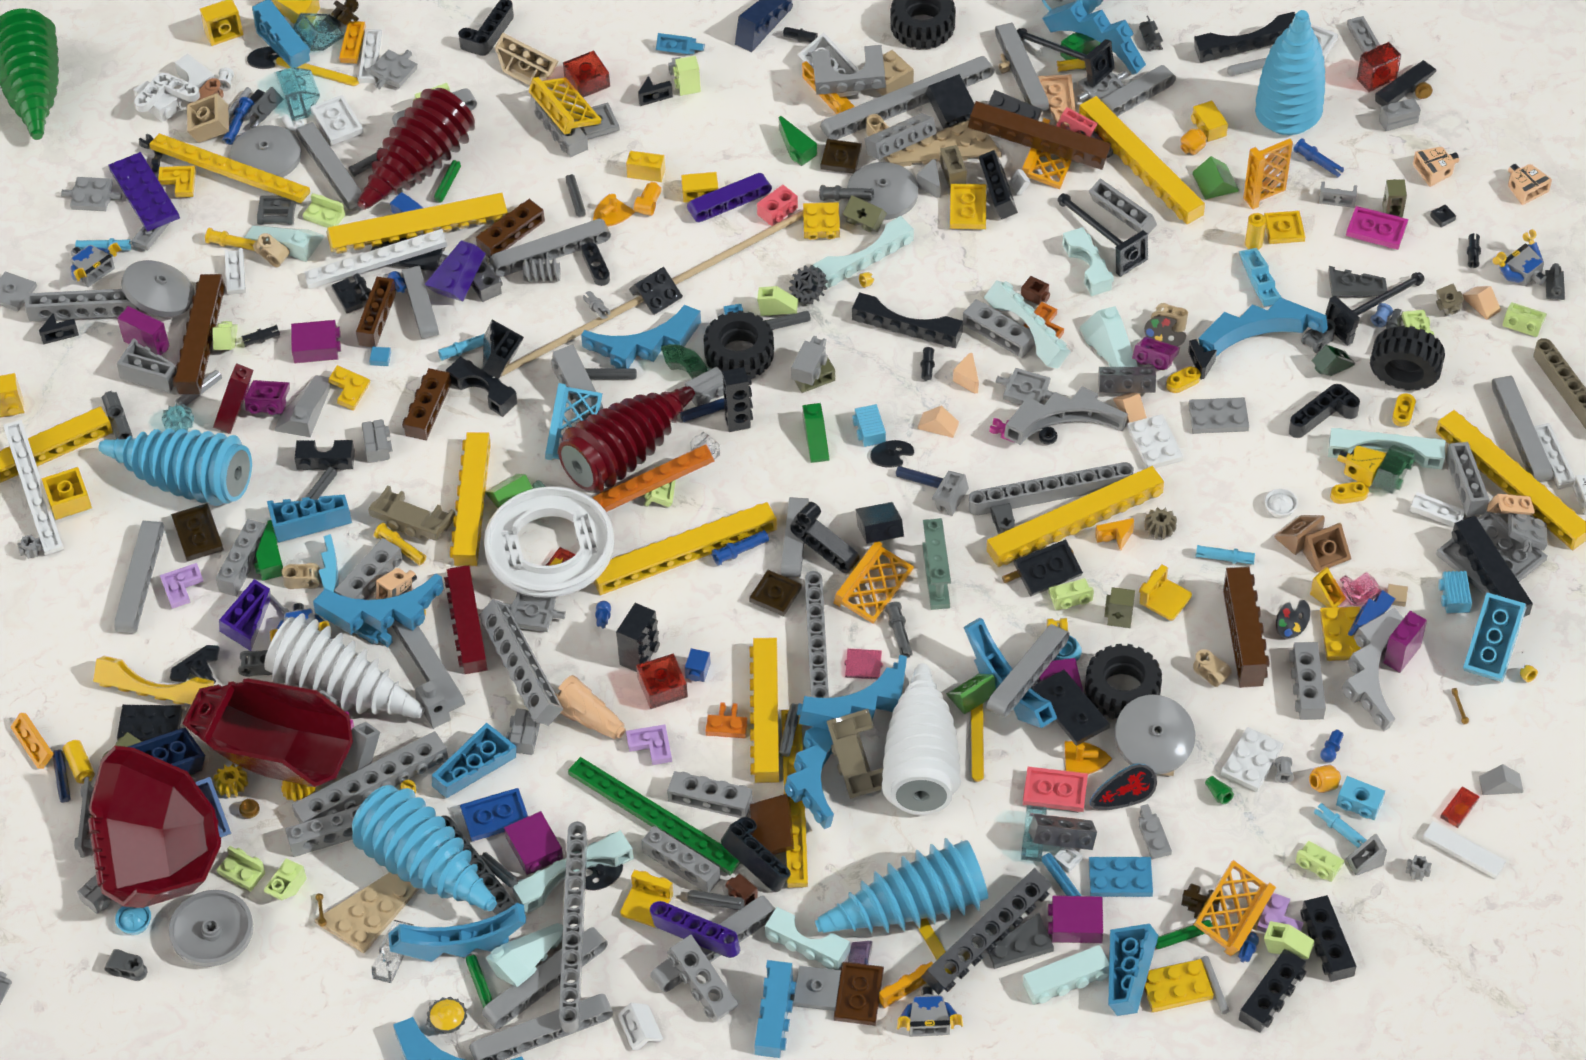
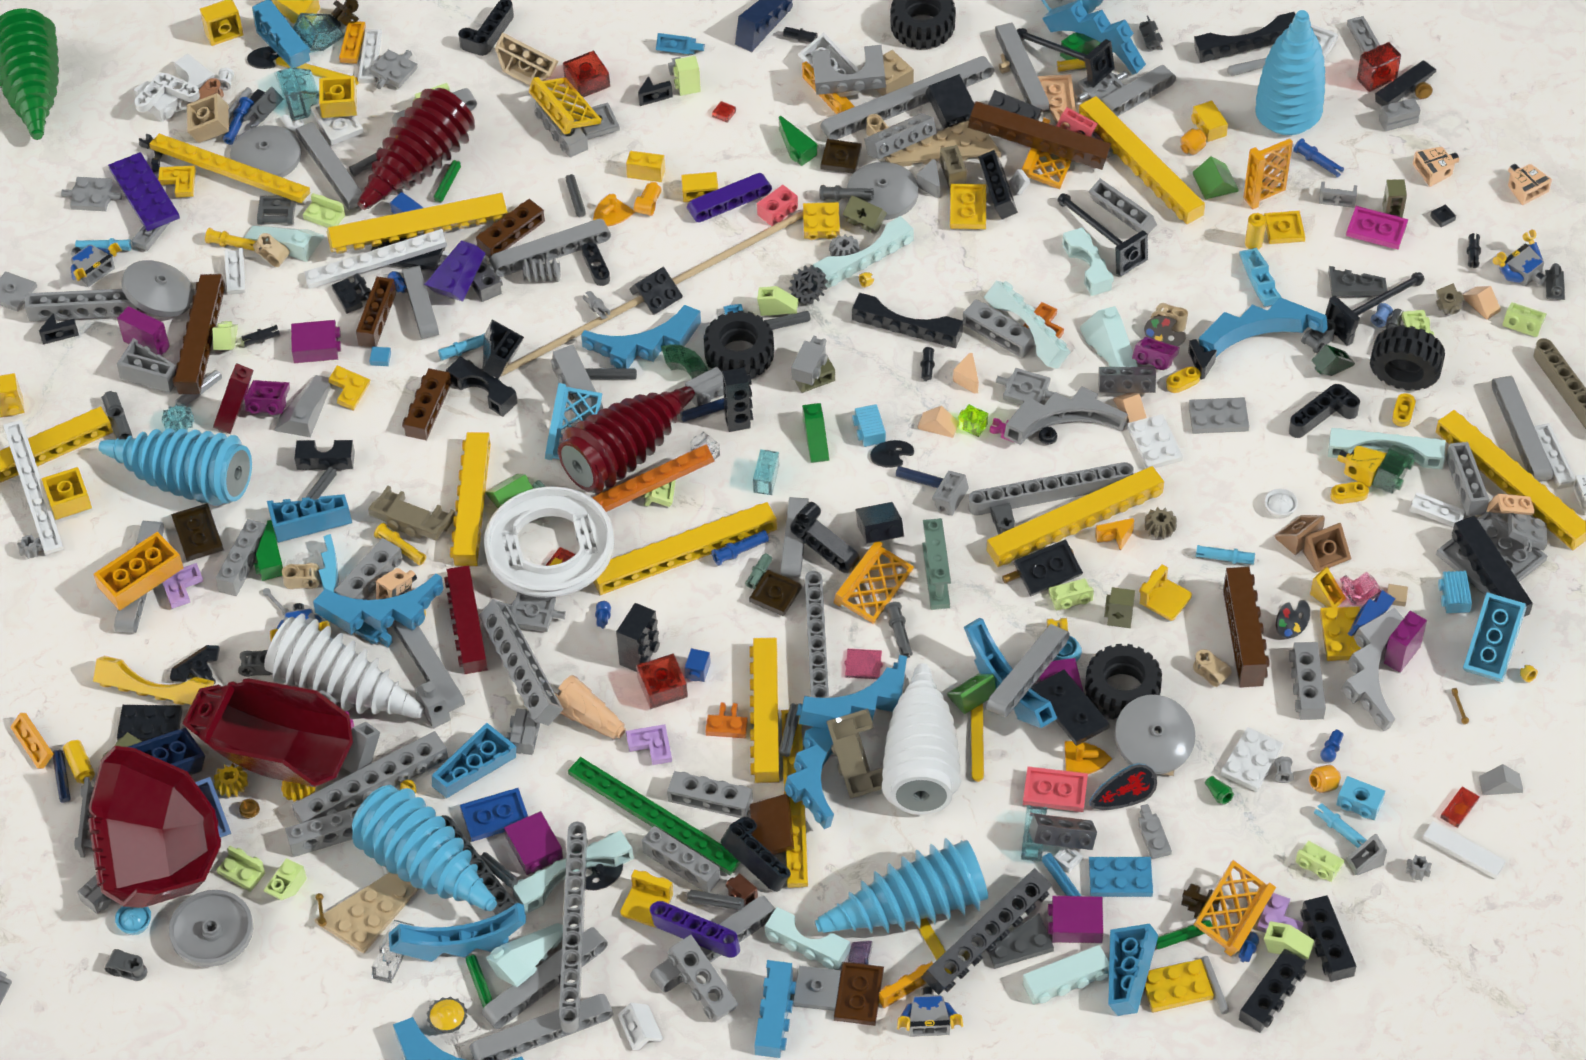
dark purple wedge [219,579,270,651] -> none
light grey brick [361,419,393,463] -> none
copper brick [1021,276,1050,305] -> none
none -> light orange brick [93,531,183,611]
none -> yellow brick [319,76,357,118]
none -> clear red plate [712,101,736,123]
none -> sand green axle [745,553,772,589]
none -> clear light blue brick [753,449,779,495]
none -> light grey gear [829,234,860,256]
none -> clear neon green brick [958,404,988,437]

